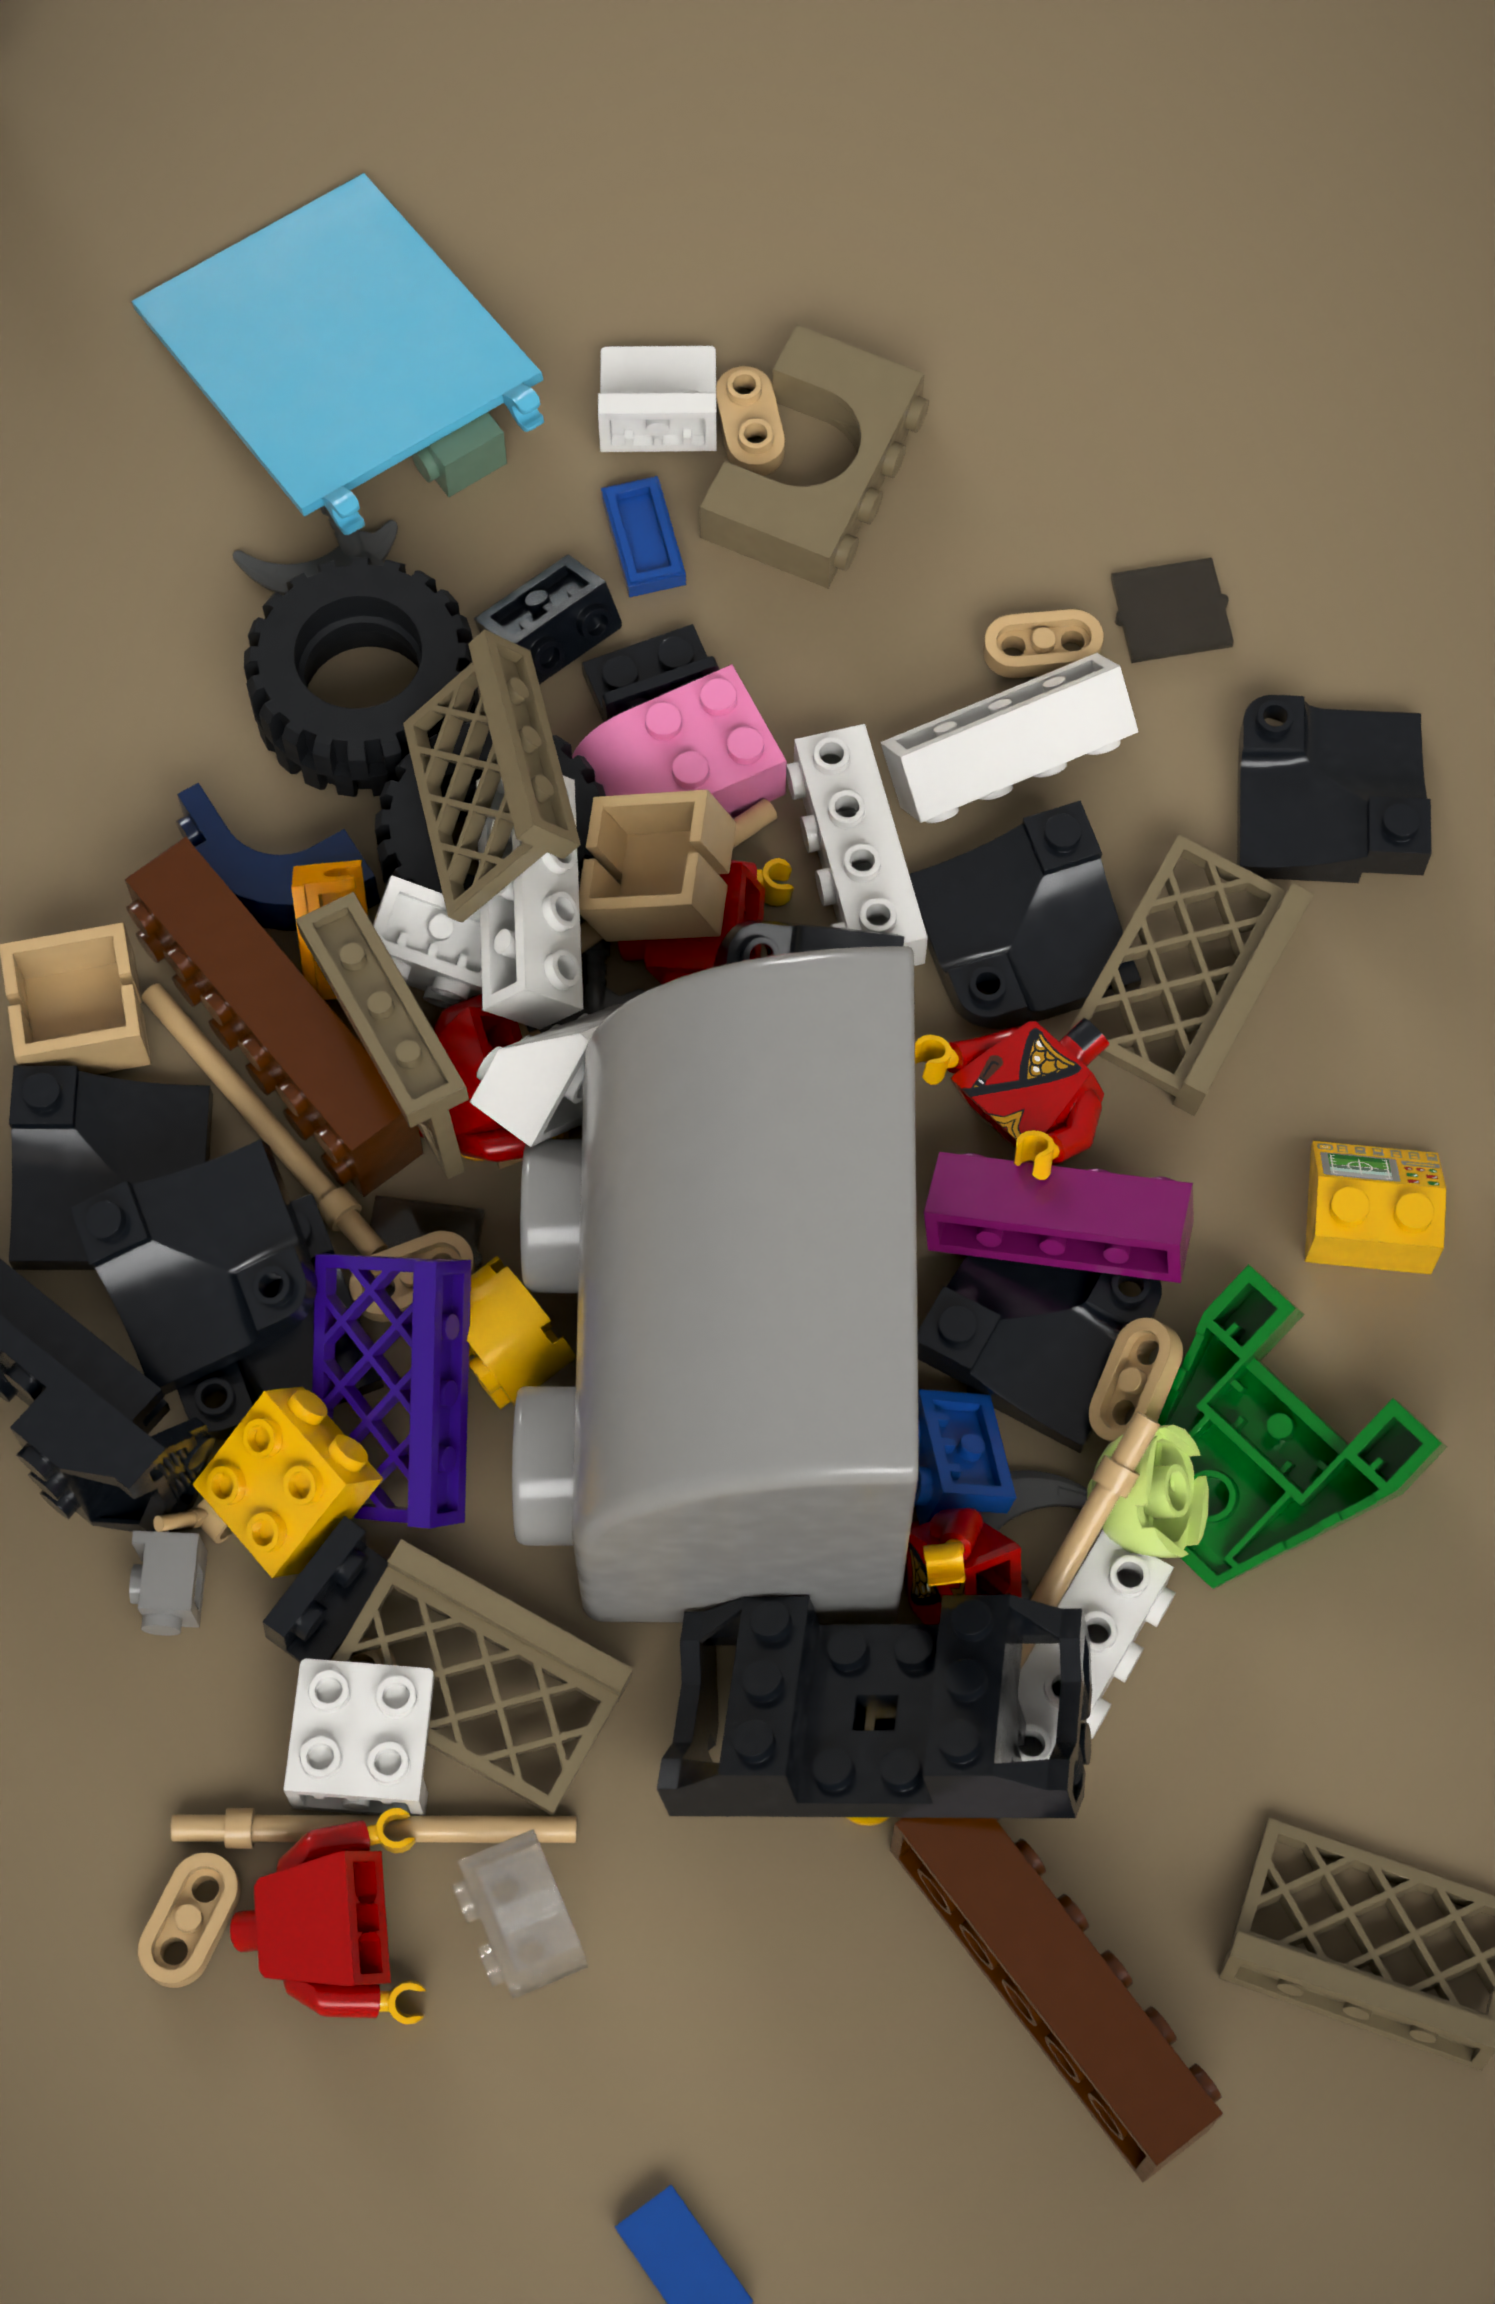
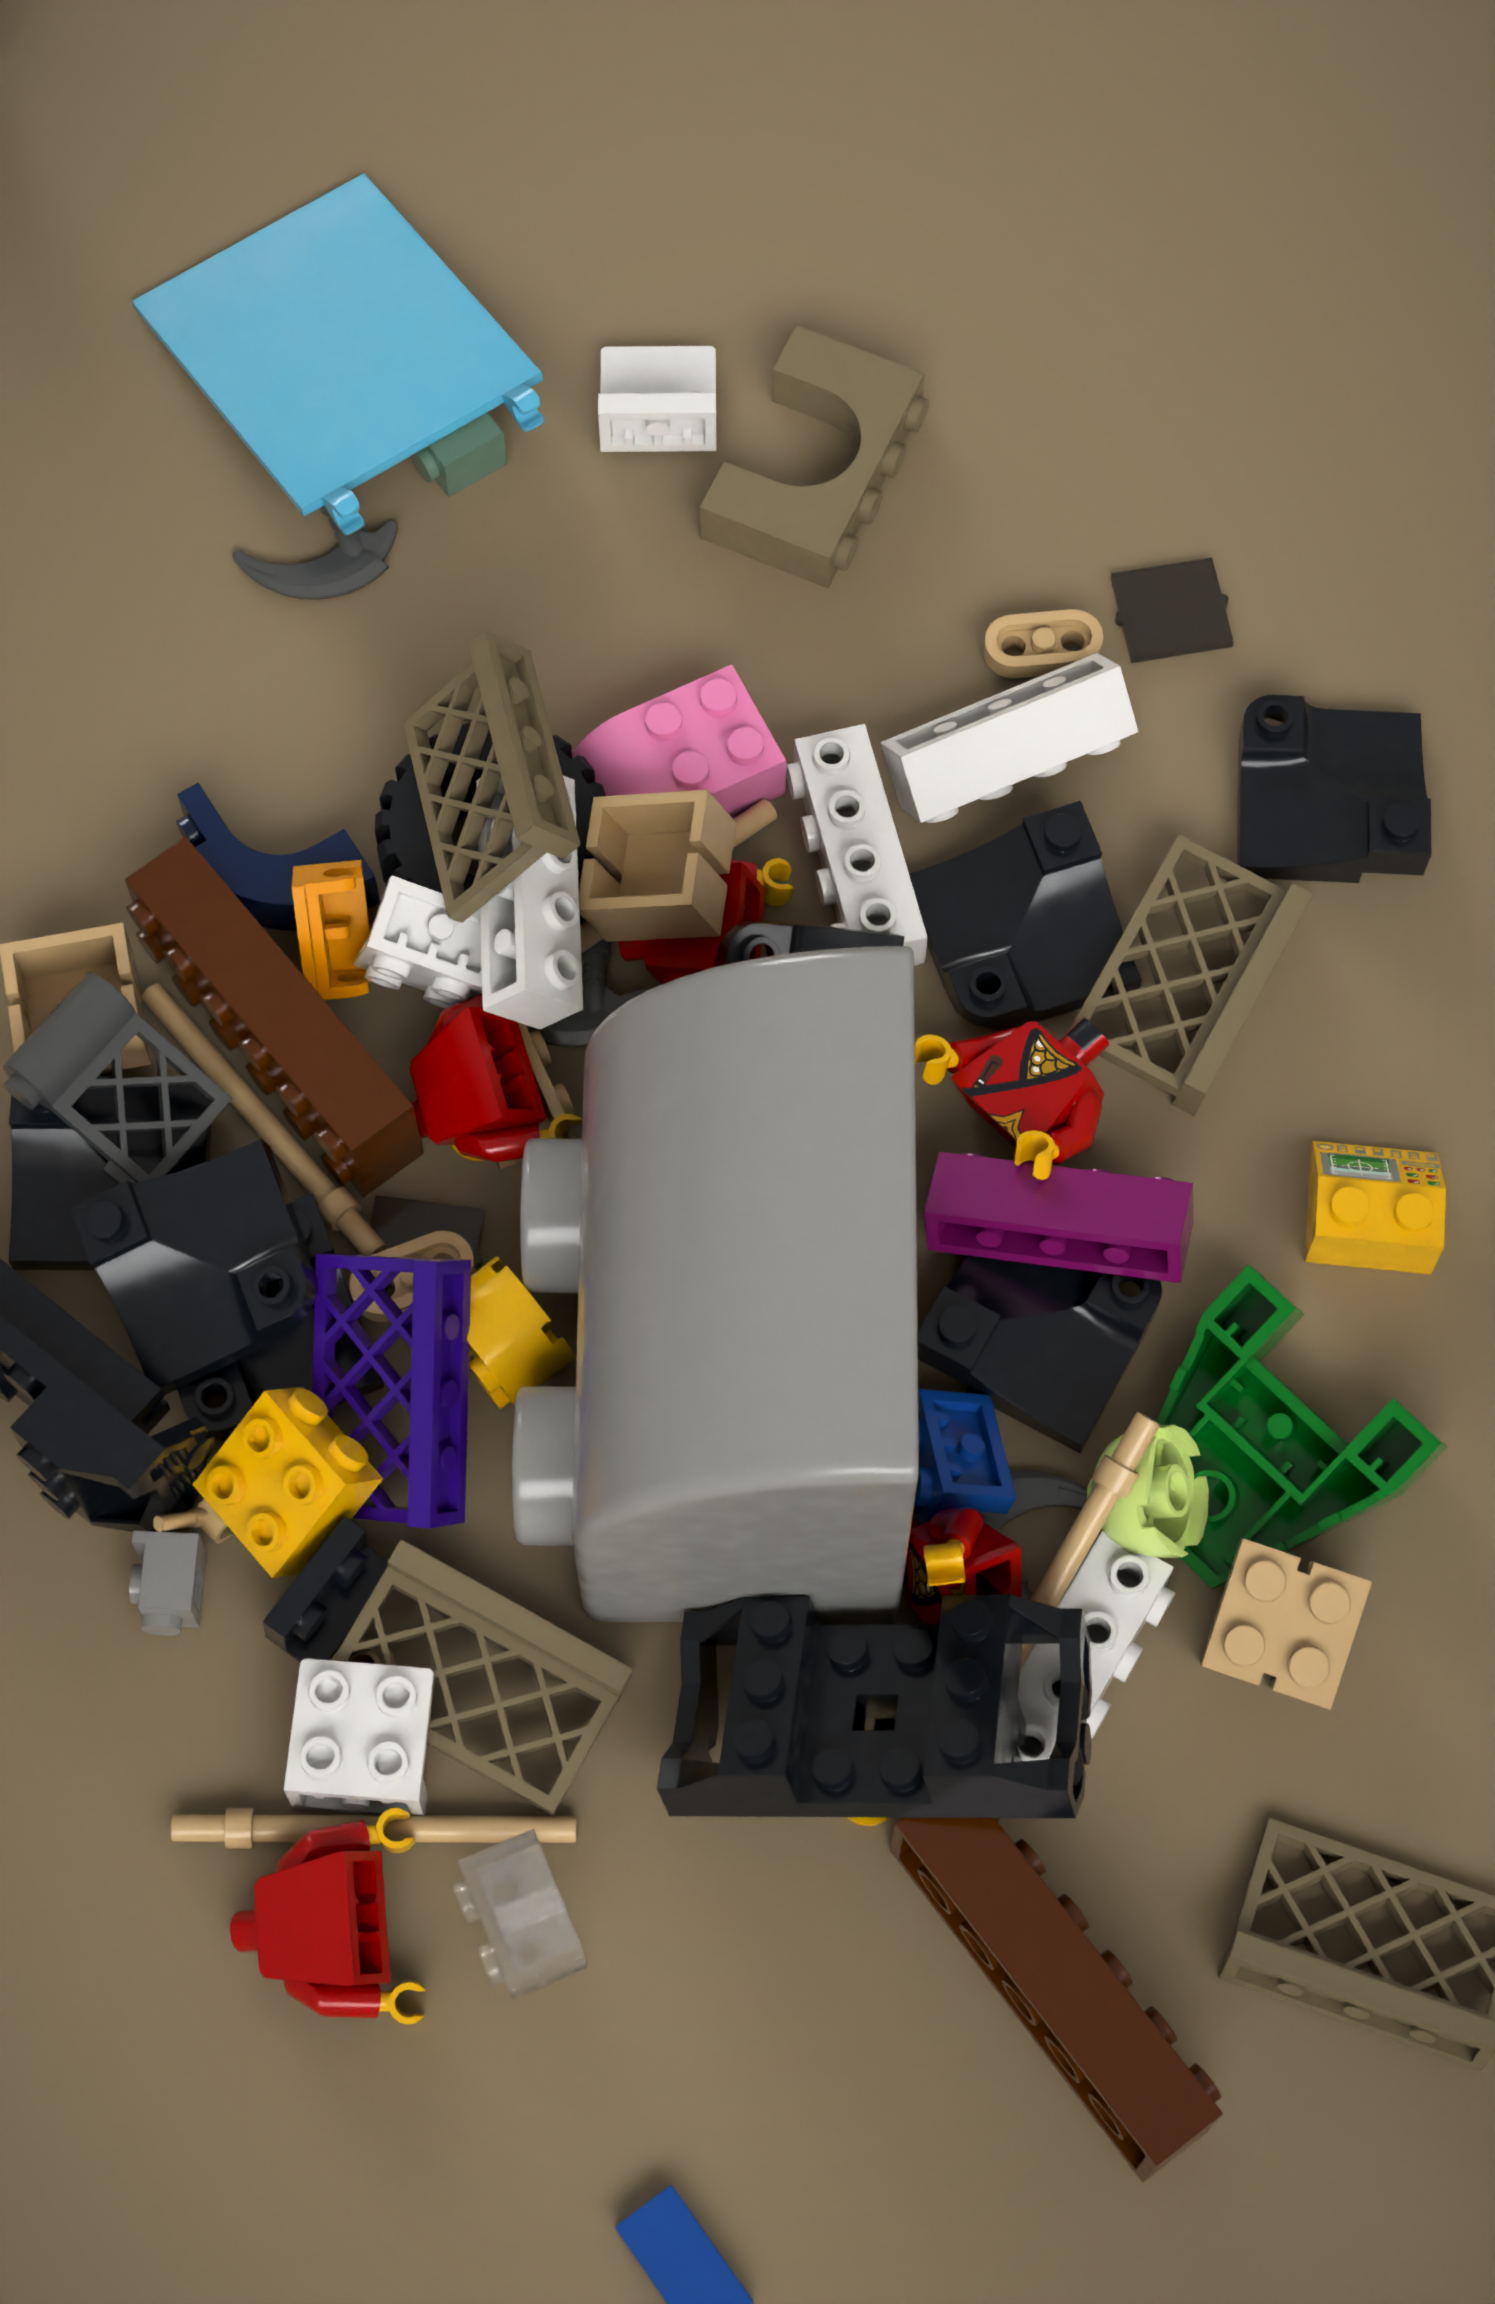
tan plate [138,1853,241,1988] -> none
black tyre [244,557,479,797] -> none
dark tan fence [296,892,469,1179] -> none
white slope [470,1003,624,1147] -> none
black bracket [474,554,622,684] -> none
black bracket [582,624,719,722] -> none
blue tile [601,476,686,598] -> none
tan plate [716,366,785,476] -> none
tan plate [1089,1318,1183,1442] -> none
none -> dark grey piece [3,972,233,1185]
none -> tan piece [1200,1538,1372,1710]

